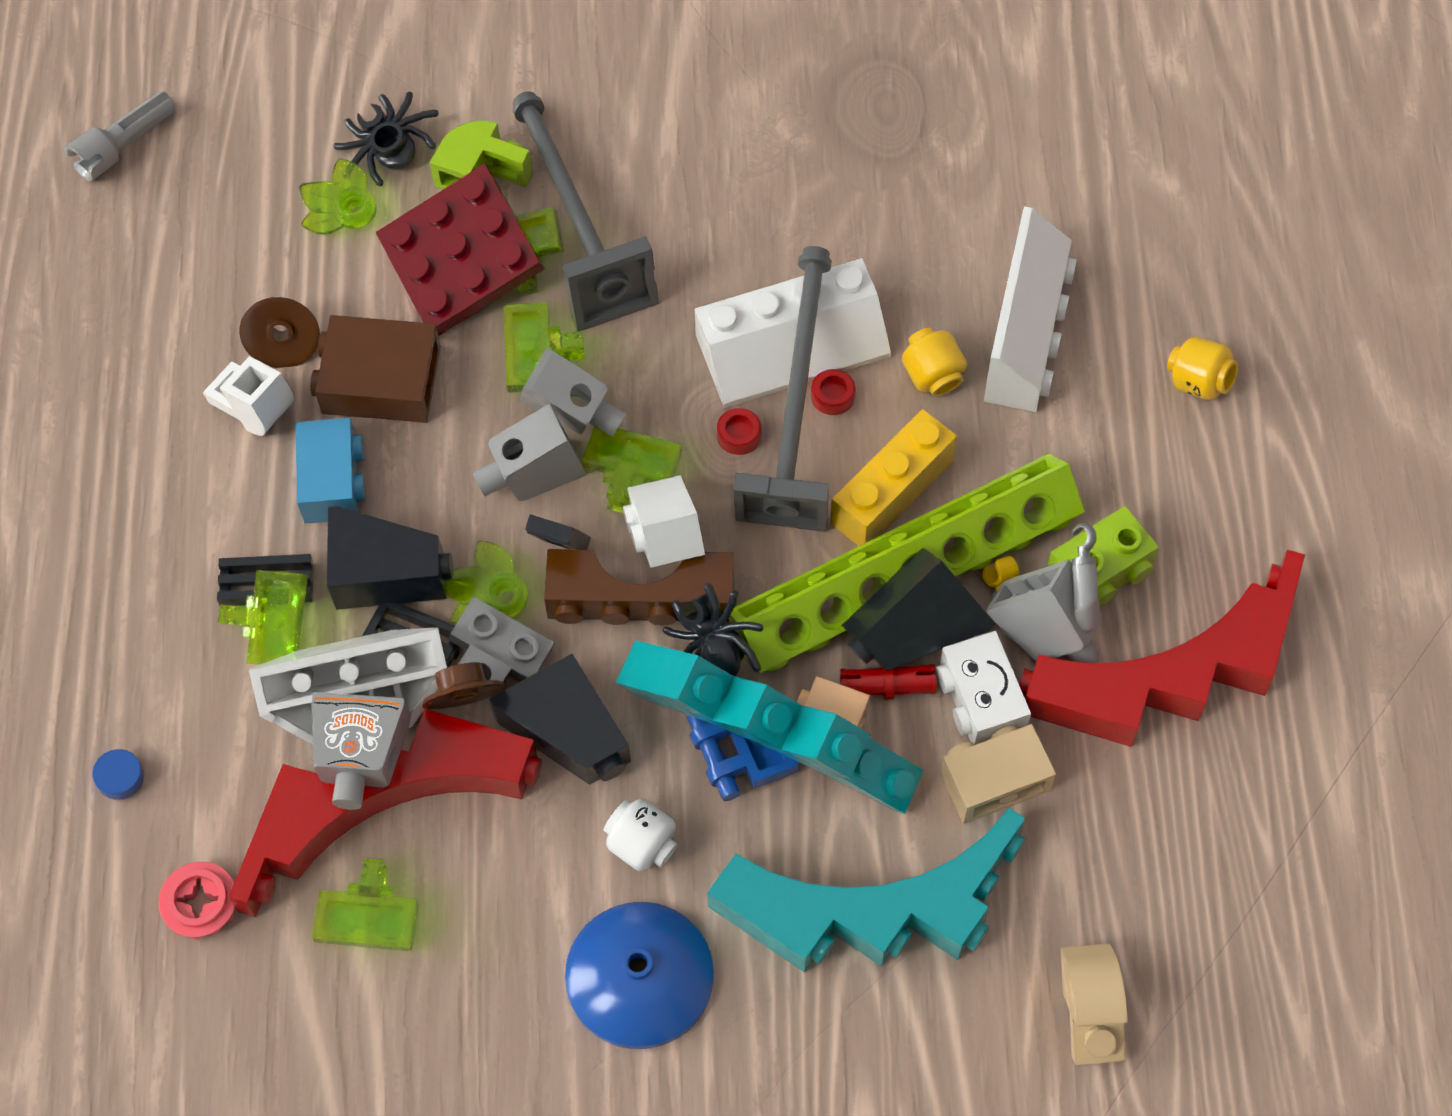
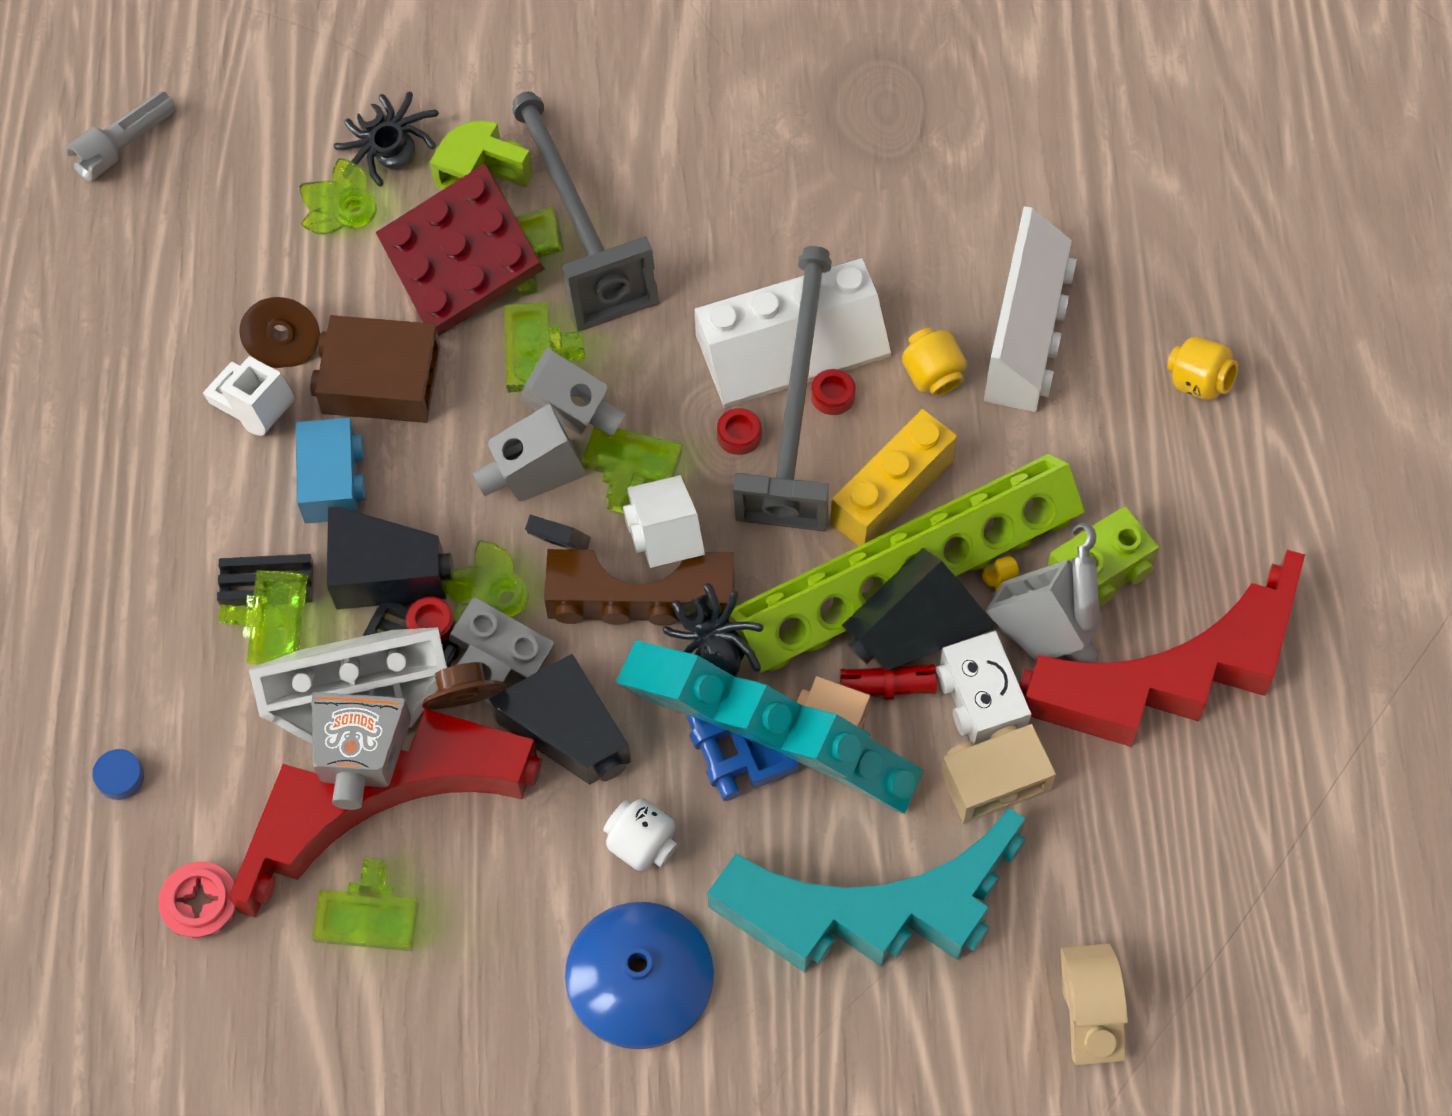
none -> red tile [406,597,455,643]

